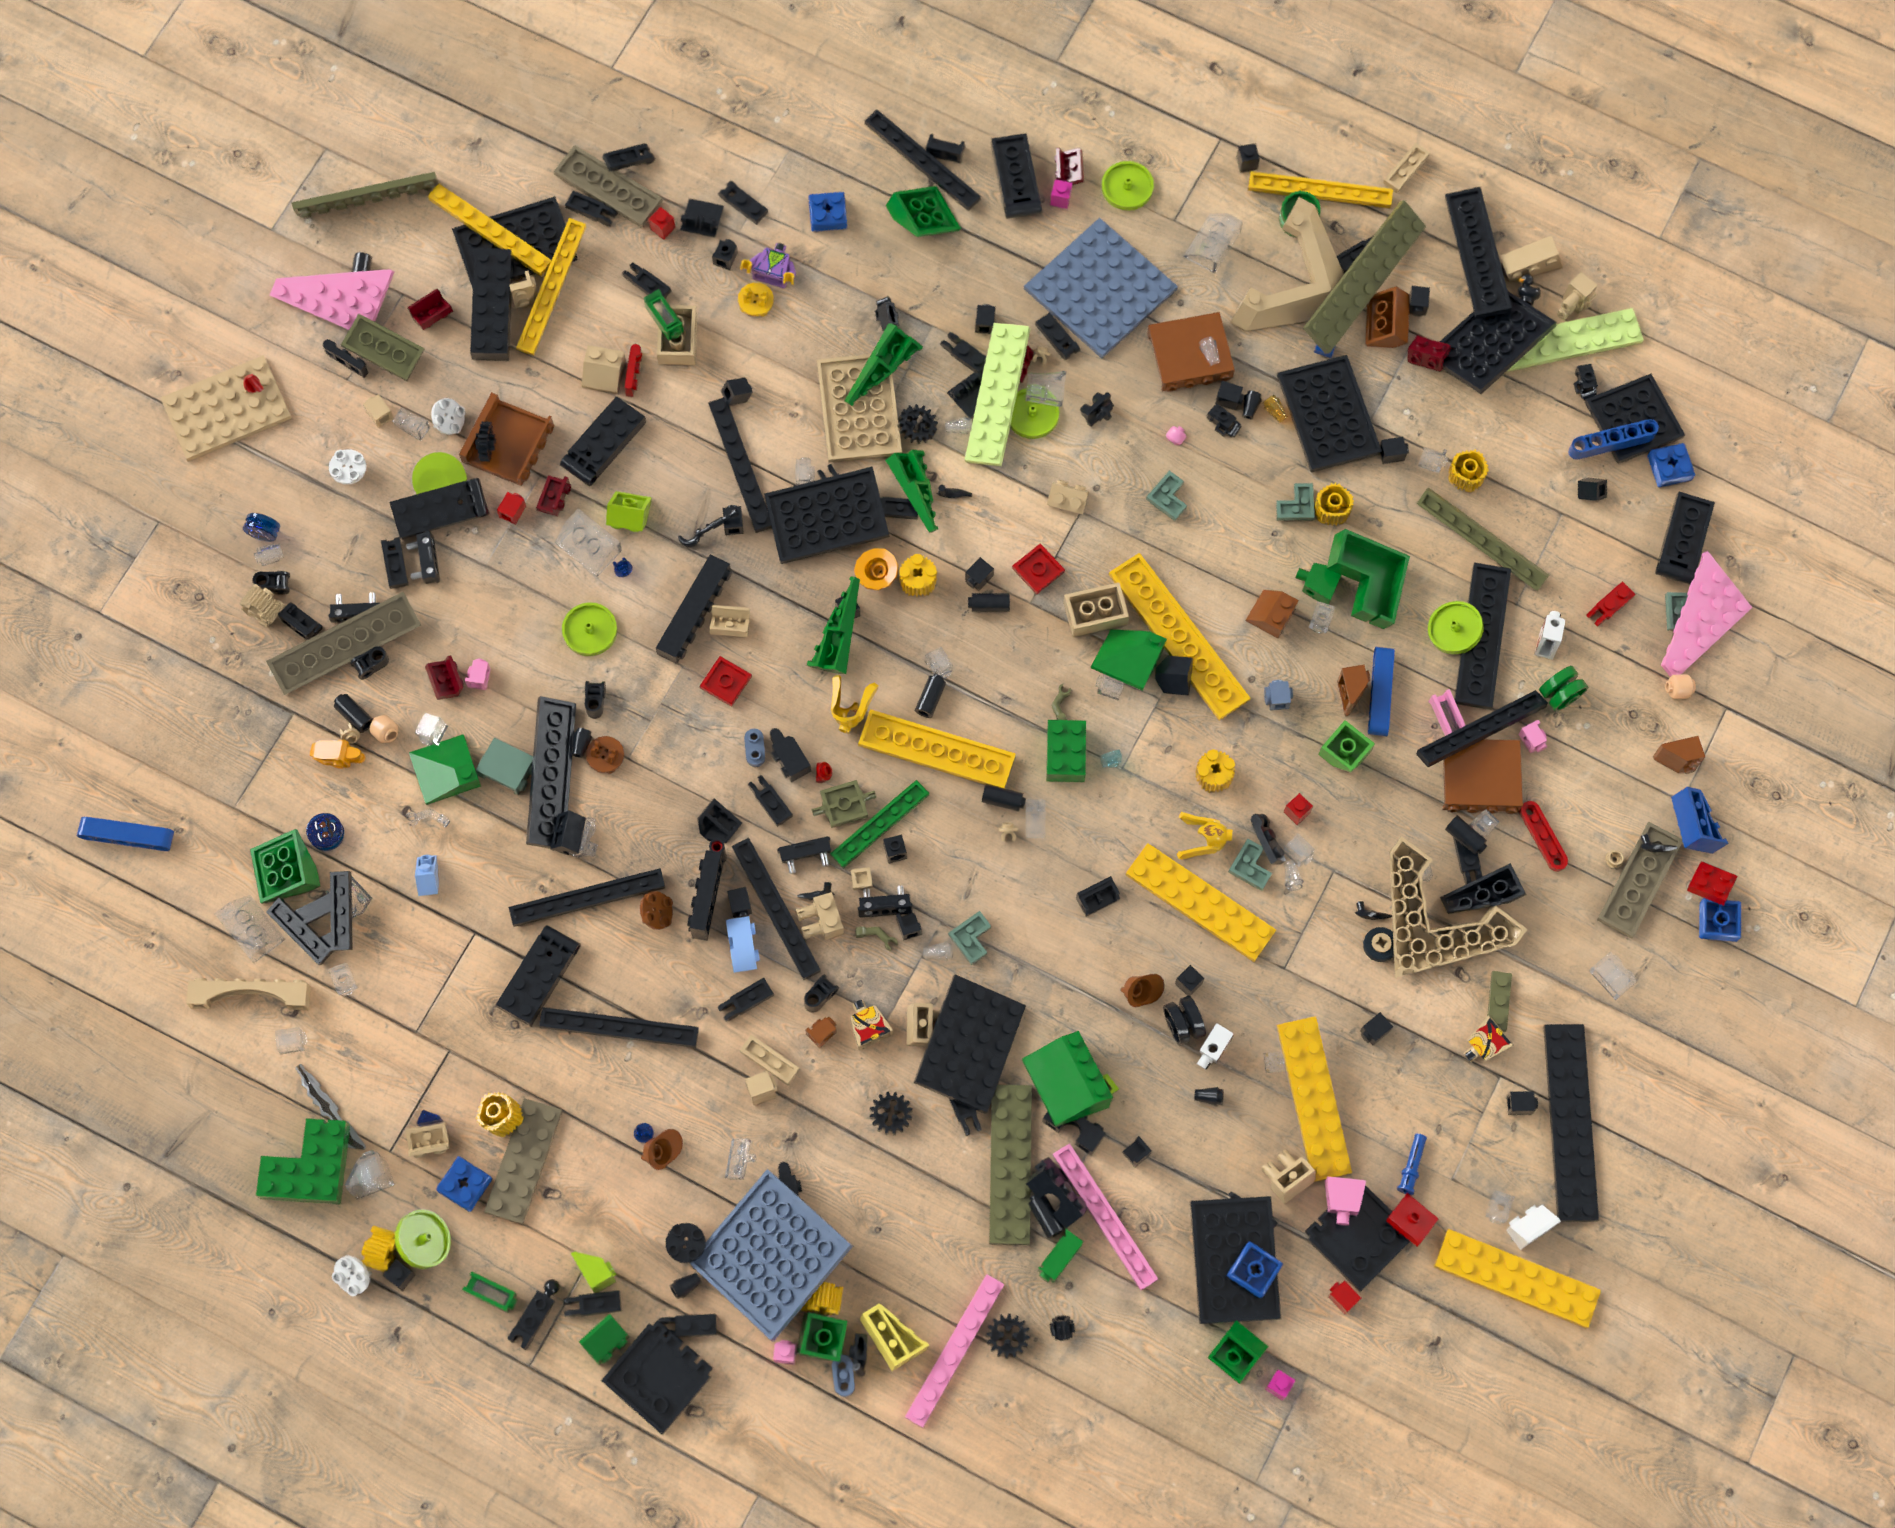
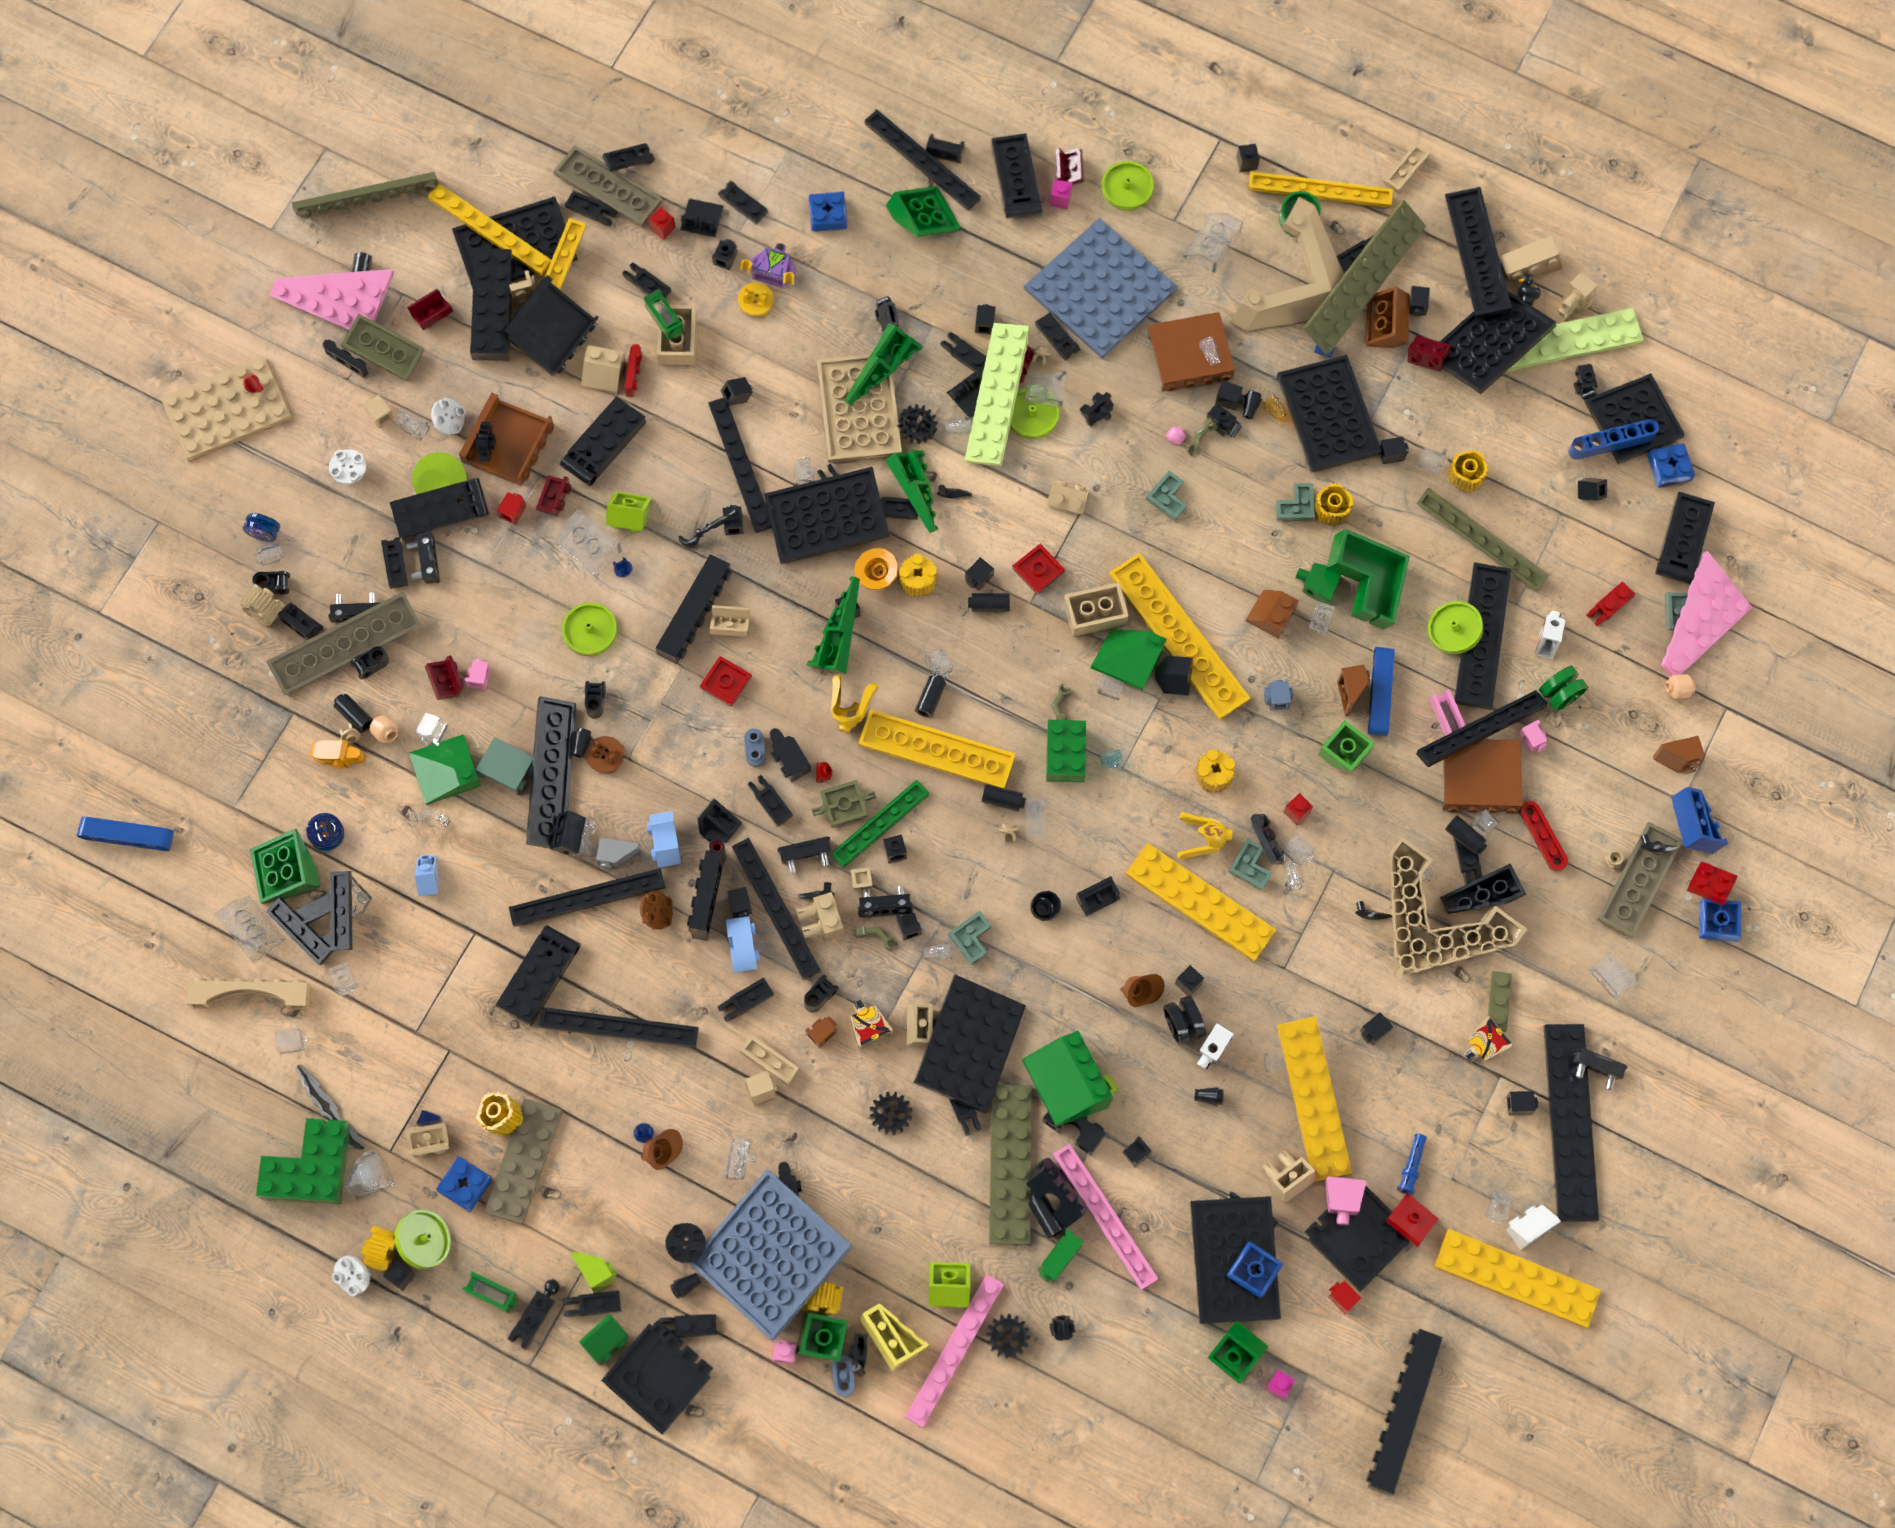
black wheel [1363,927,1394,962] -> none
none -> black panel [500,275,599,376]
none -> light grey slope [596,838,640,869]
none -> light blue brick [647,811,681,868]
none -> lime slope [929,1262,970,1308]
none -> black hair [1030,891,1061,921]
none -> olive arm [1187,418,1218,456]
none -> black brick [1366,1329,1443,1496]
none -> black piece [1571,1047,1628,1090]

